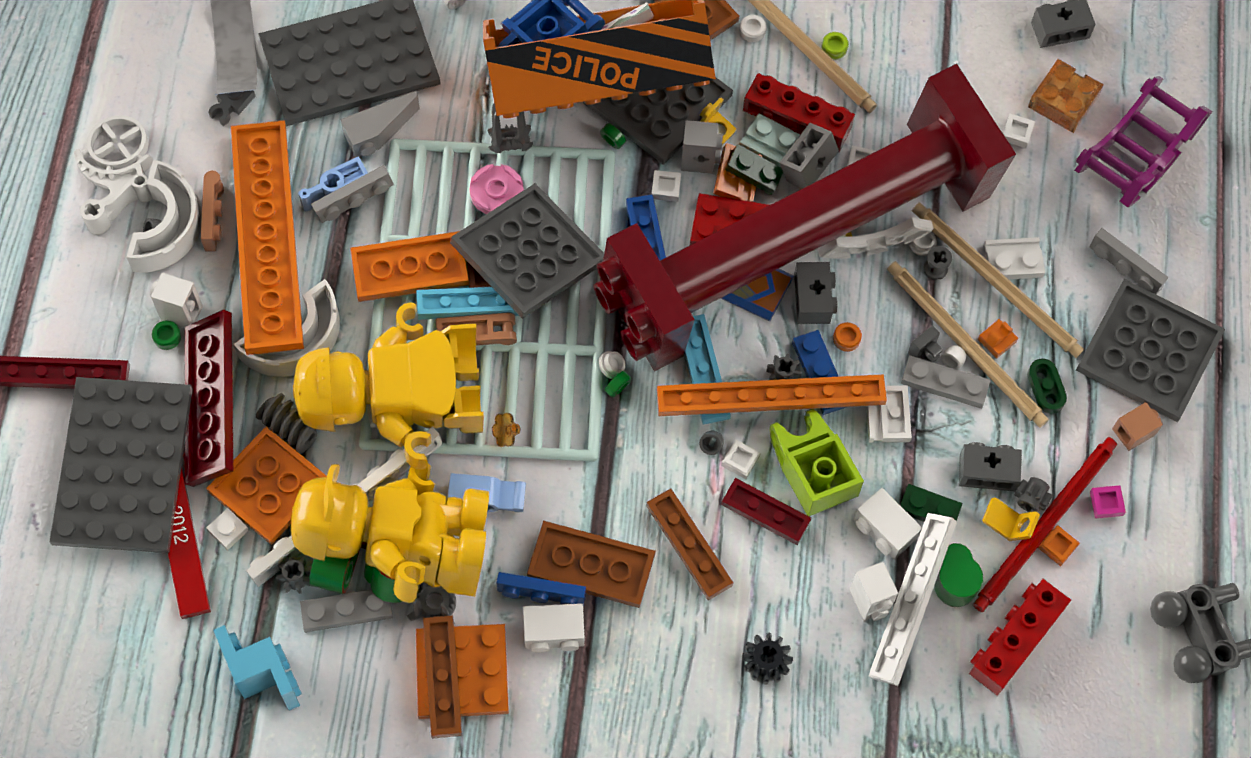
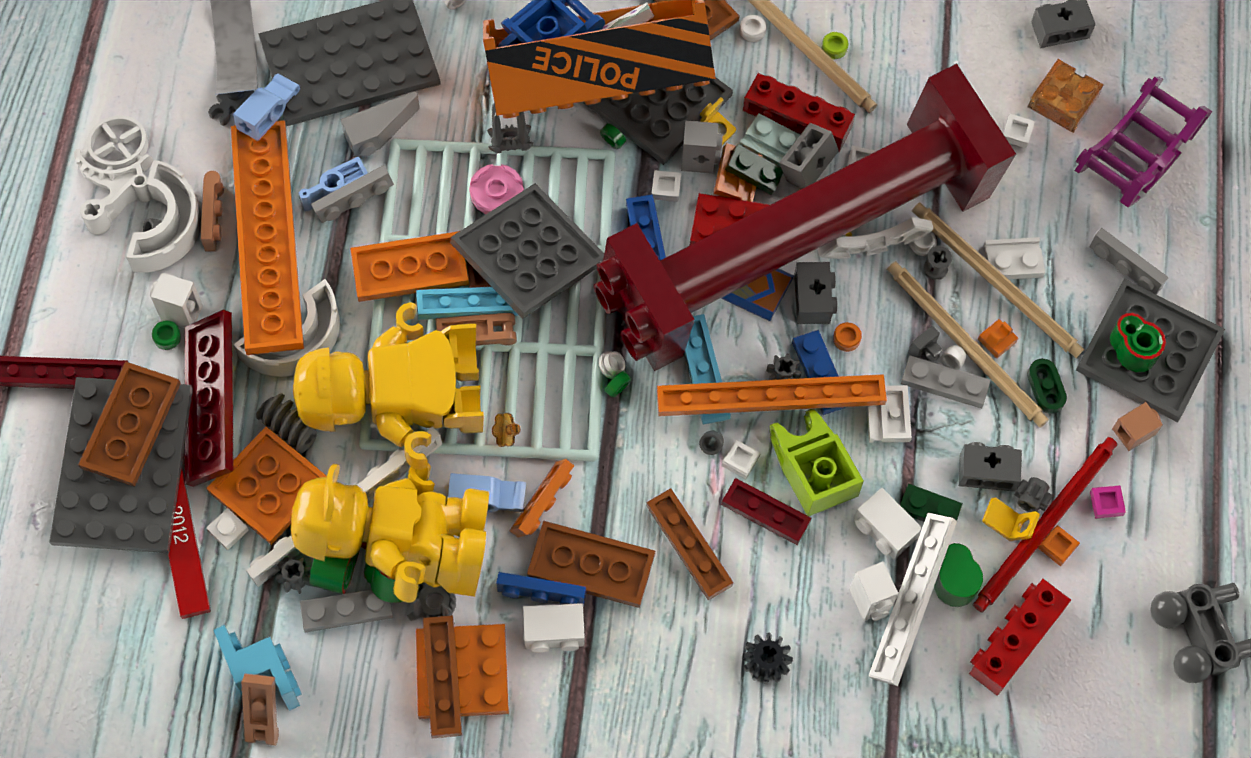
none -> dark orange plate [78,361,181,487]
none -> light blue piece [233,74,300,141]
none -> nougat plate [241,674,279,746]
none -> orange plate [509,459,574,538]
none -> green piece [1110,313,1166,372]

